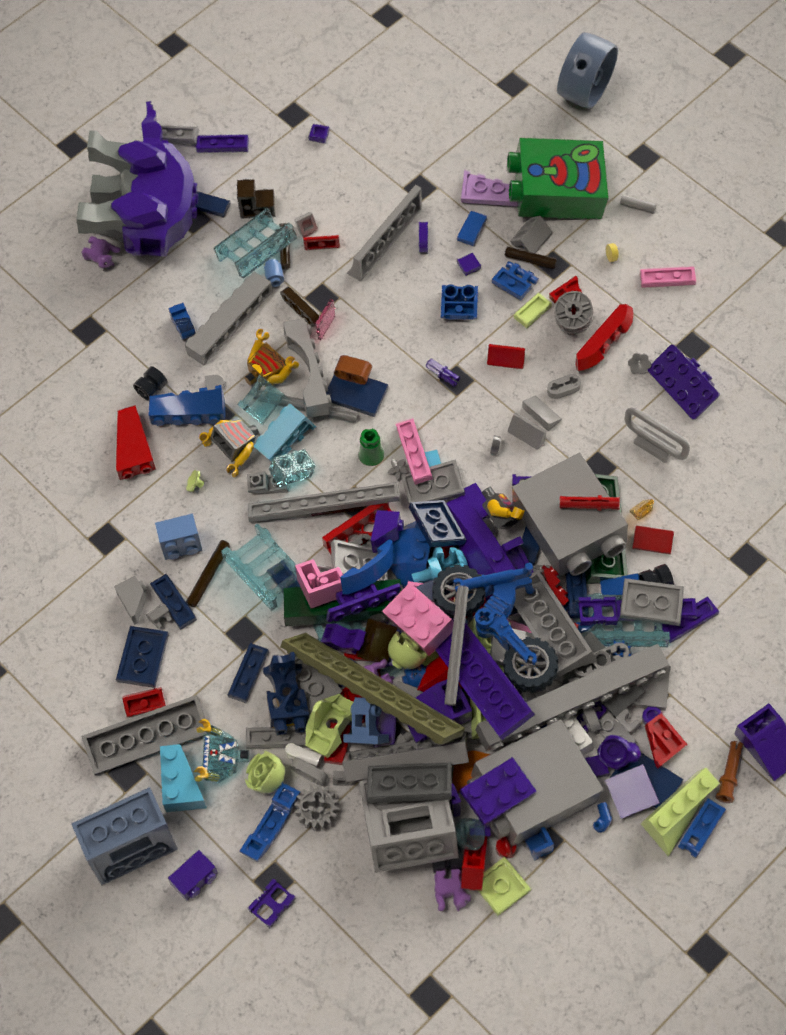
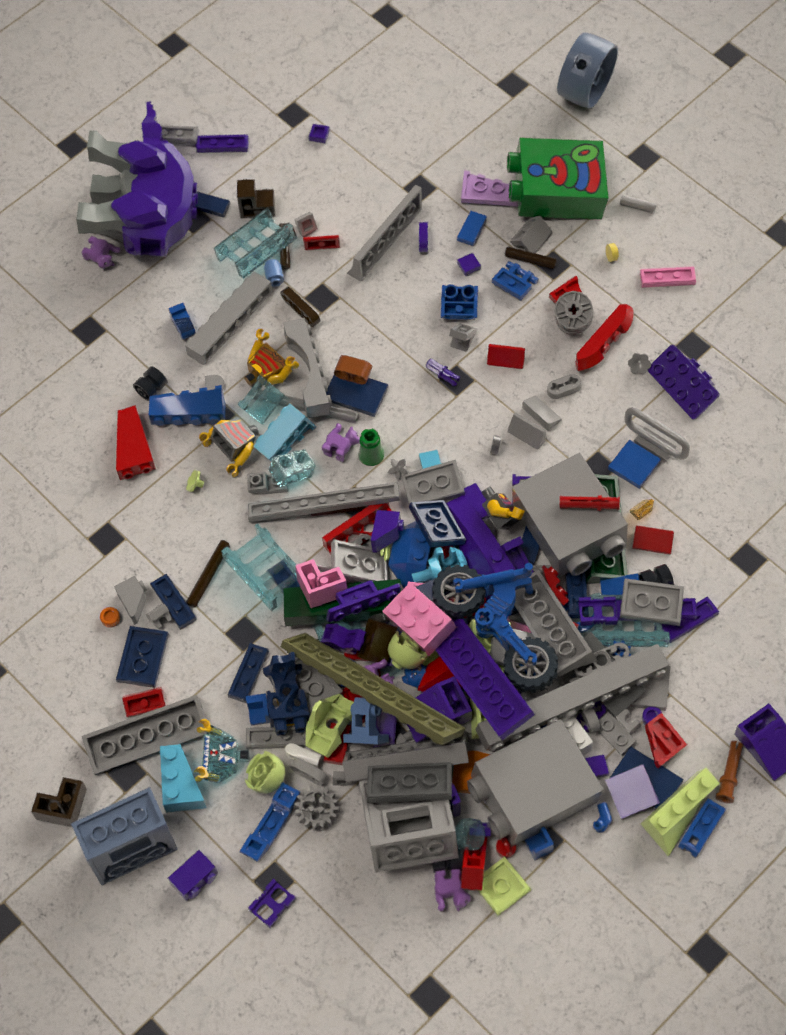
medium blue brick [155,513,203,560] -> none
clear pink piece [316,299,335,340] -> none
blue slope [340,539,394,595] -> none
bright pink tile [396,418,433,485] -> none
light grey axle [445,586,468,706] -> none
dark purple plate [460,757,536,826] -> none
yellowish green tile [514,293,552,328] -> none
dark purple hair [597,735,641,770] -> none
none -> dark brown brick [31,777,87,827]
none -> orange tile [100,607,120,628]
none -> blue panel [246,693,270,726]
none -> medium lavender animal [322,423,360,462]
none -> light grey slope [449,323,477,352]
none -> blue tile [608,440,661,489]

